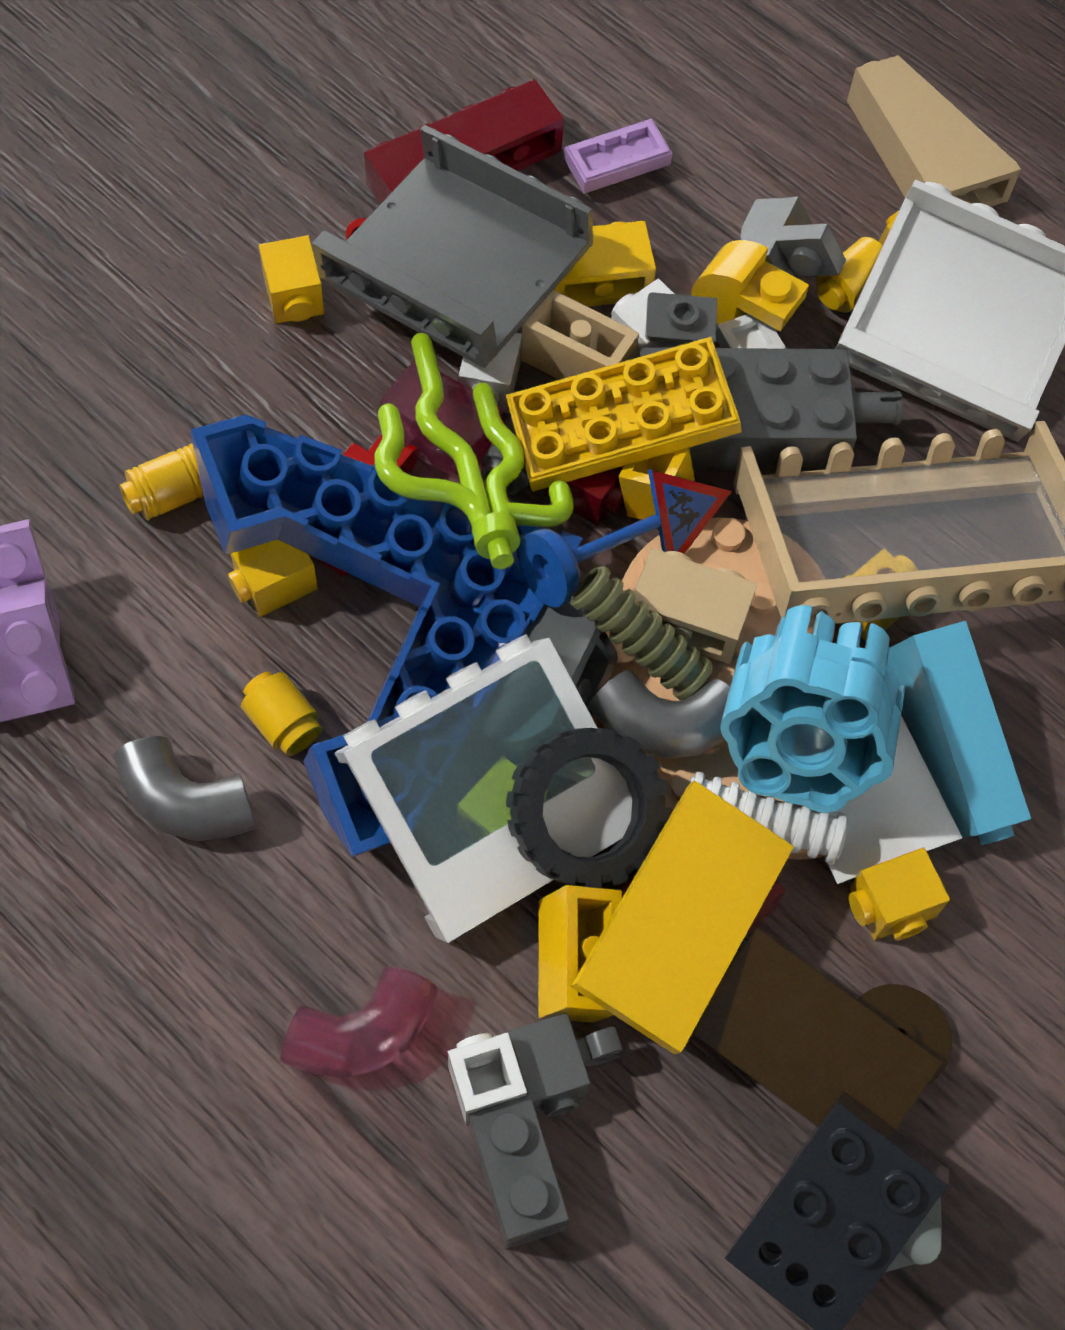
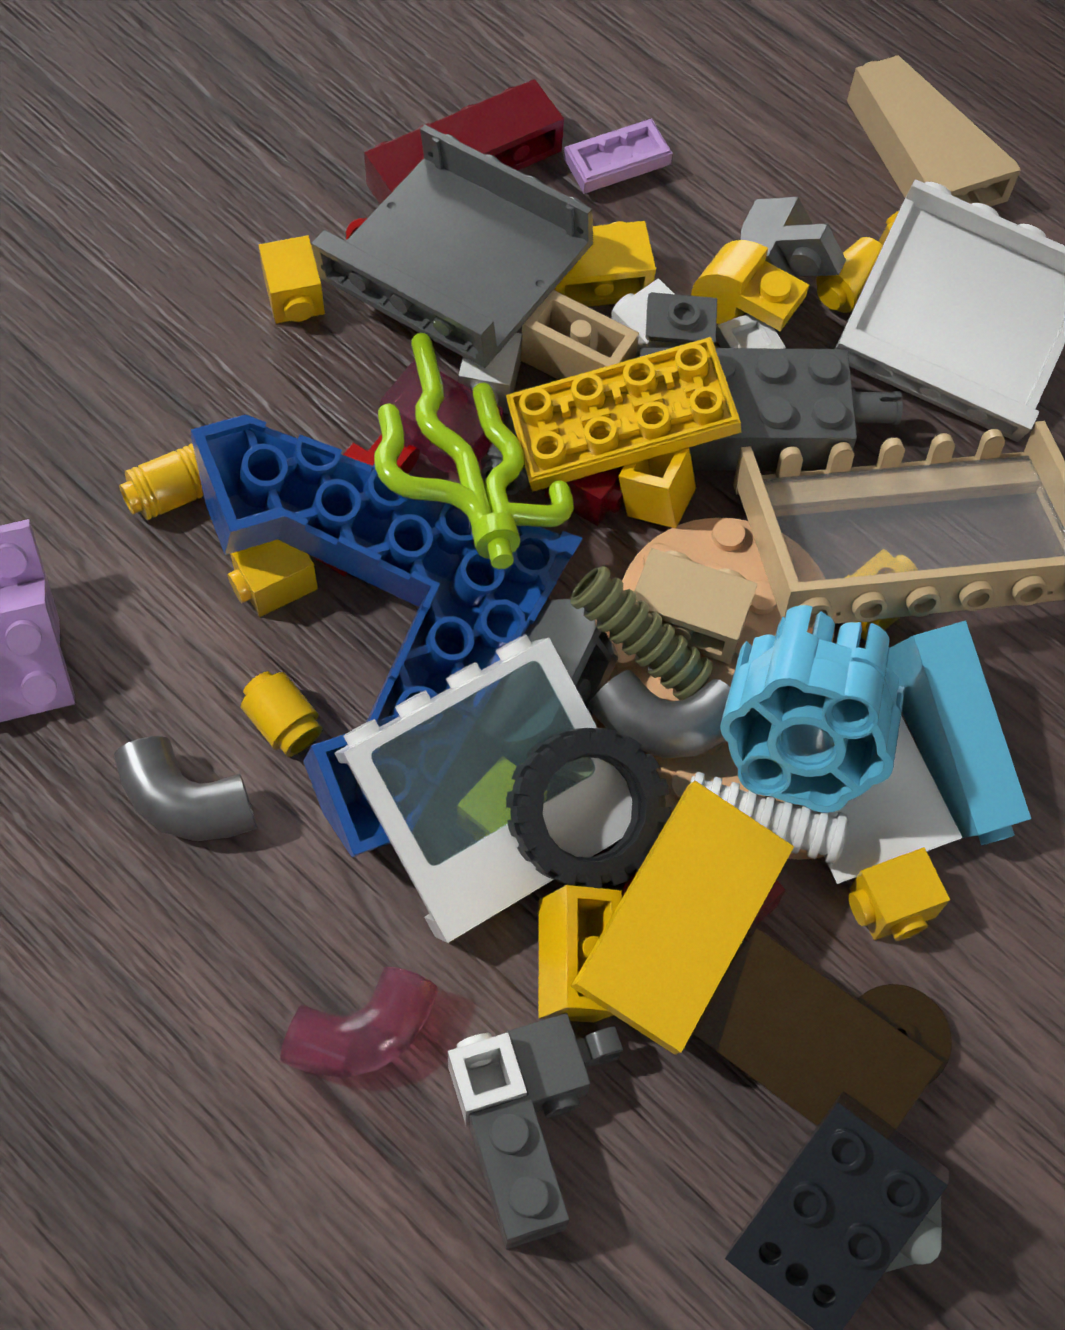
blue piece [519,469,732,607] -> none

